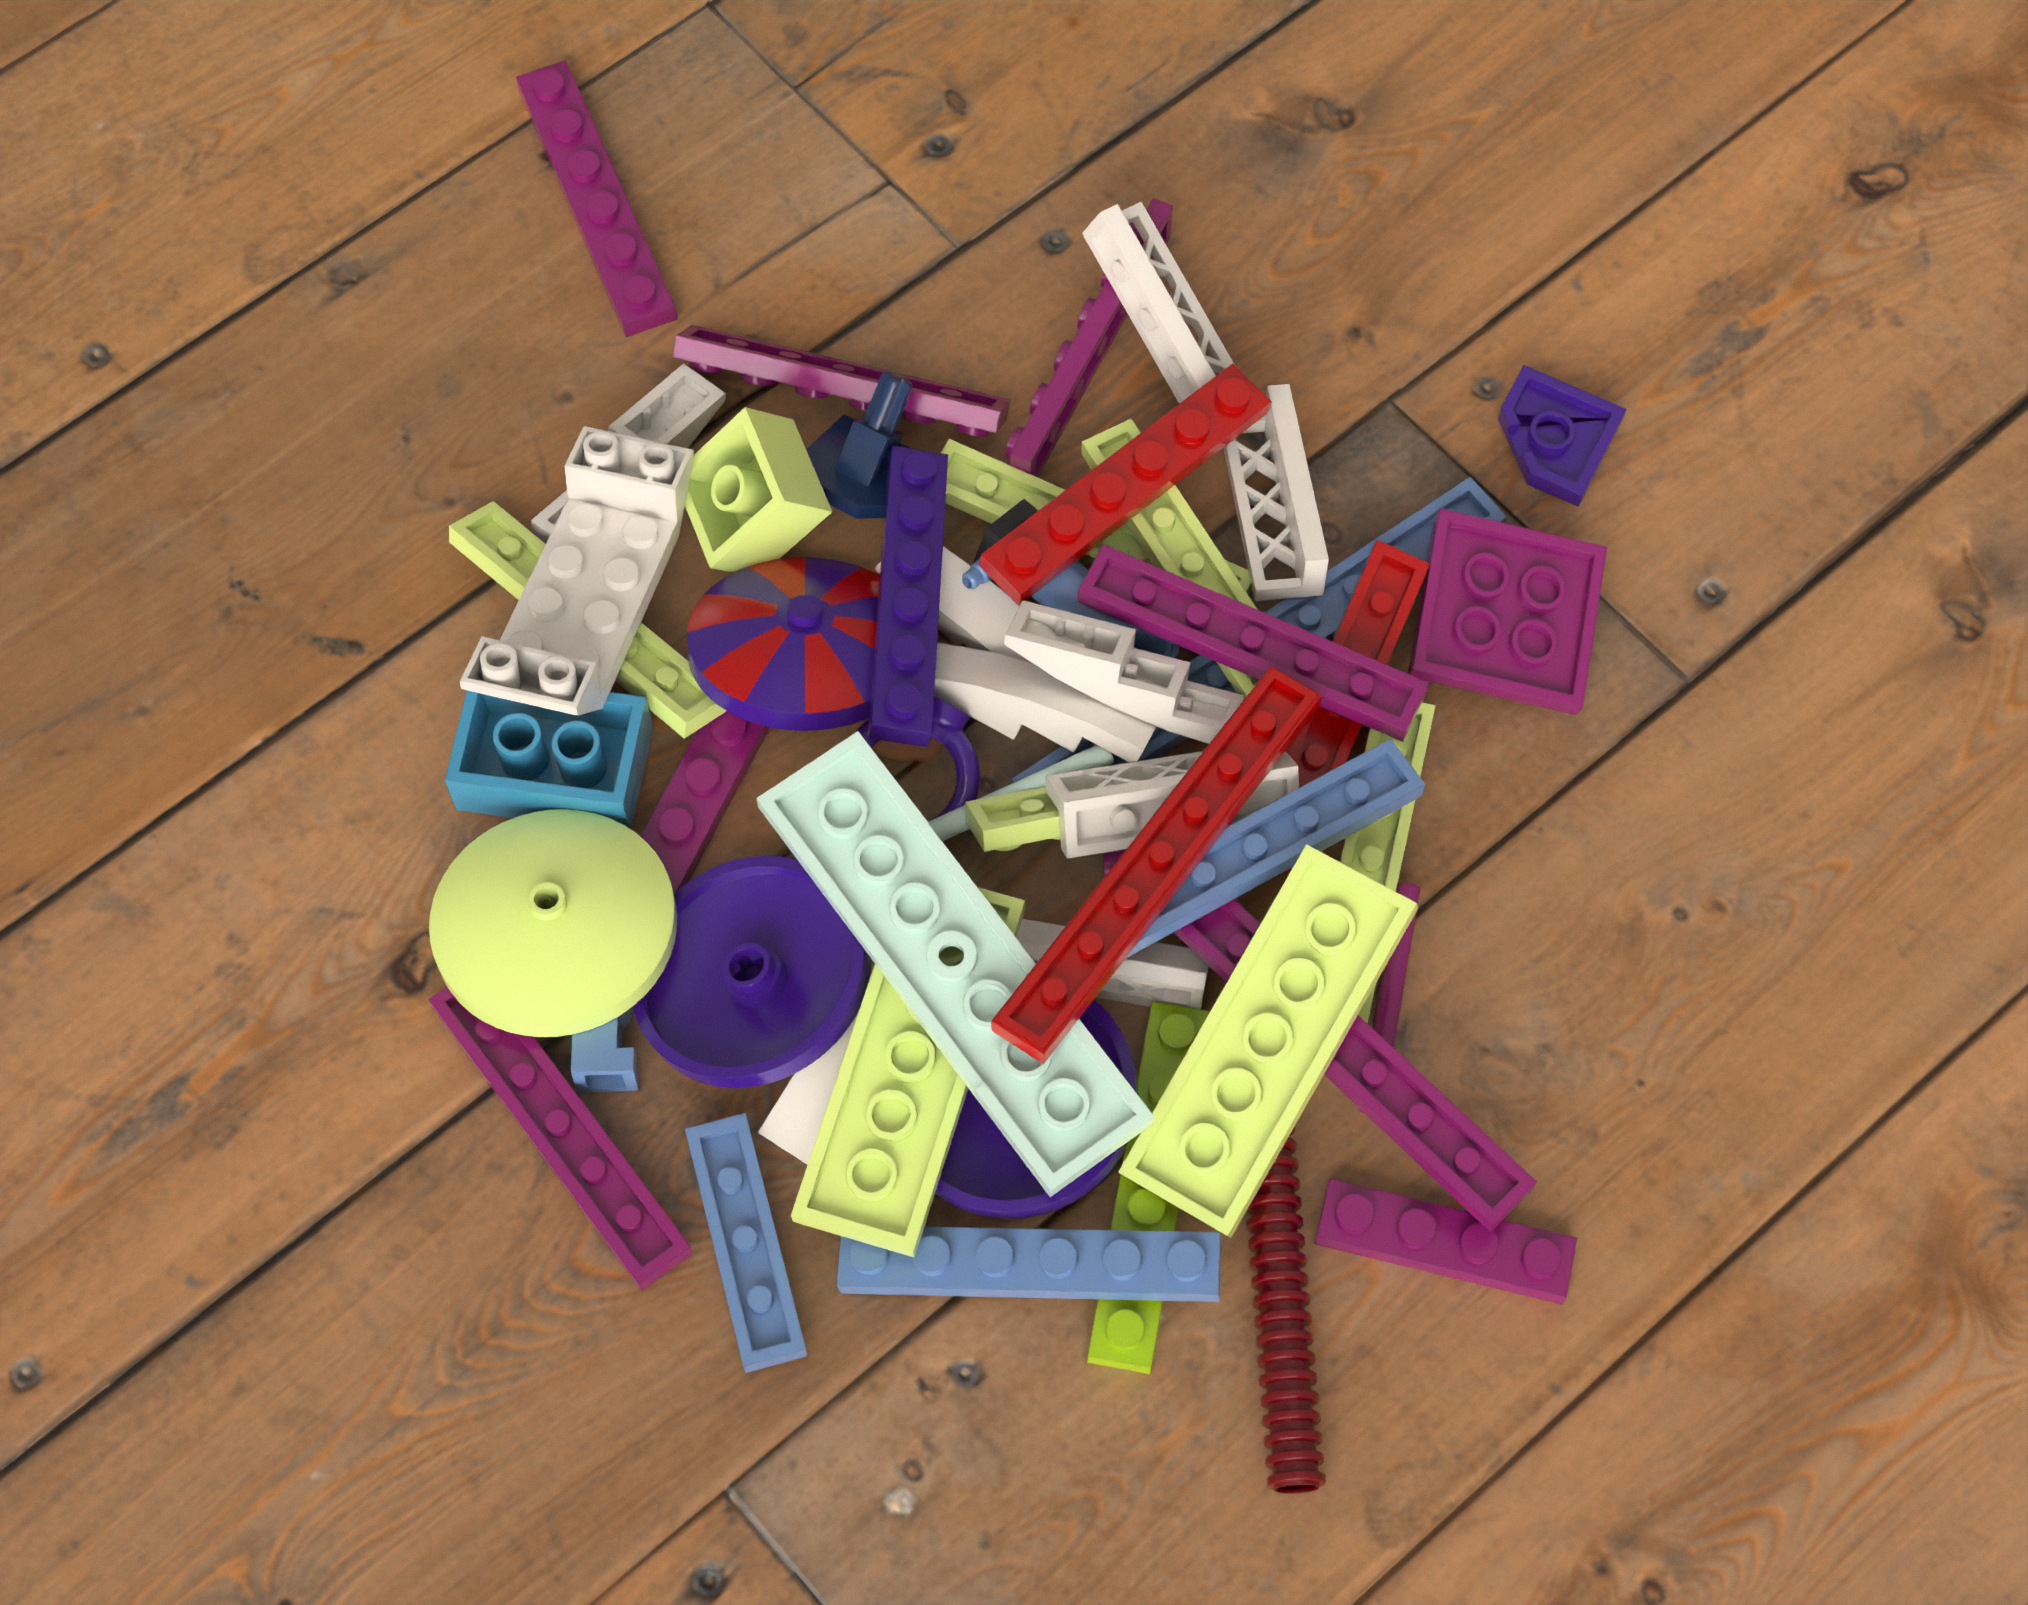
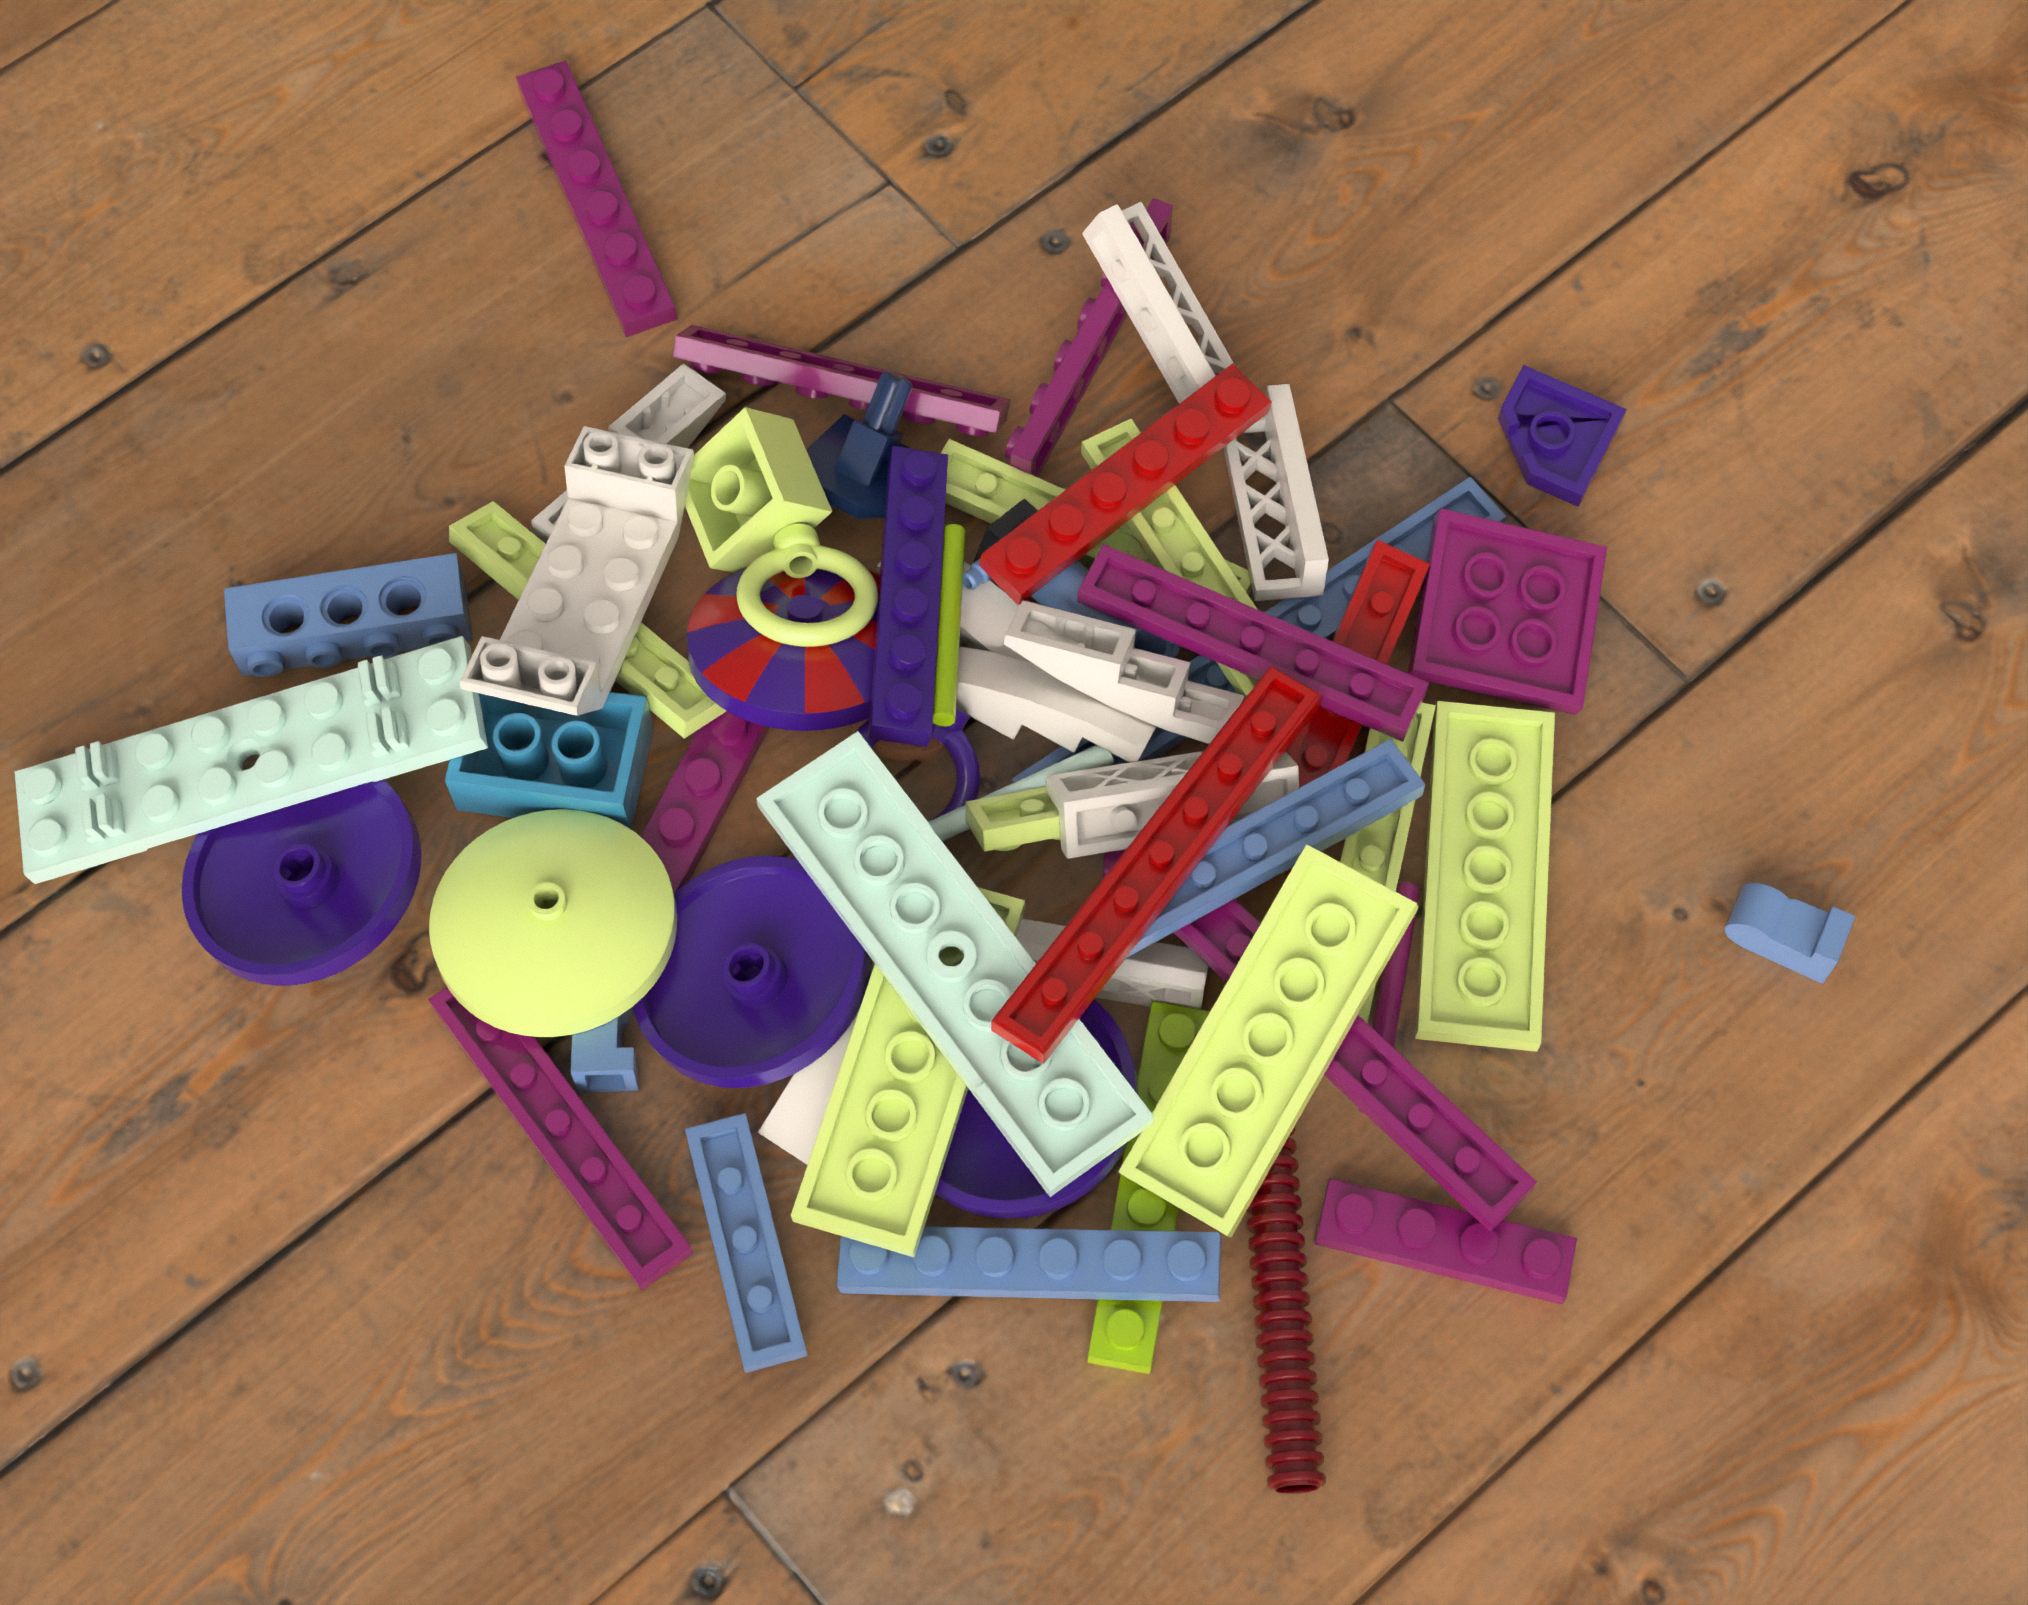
none -> light aqua piece [15,636,488,884]
none -> dark purple dish [182,780,421,986]
none -> medium blue brick [224,553,473,677]
none -> yellowish green piece [736,523,878,647]
none -> lime bar [933,524,965,727]
none -> yellowish green plate [1415,701,1555,1052]
none -> medium blue leg [1725,883,1856,984]

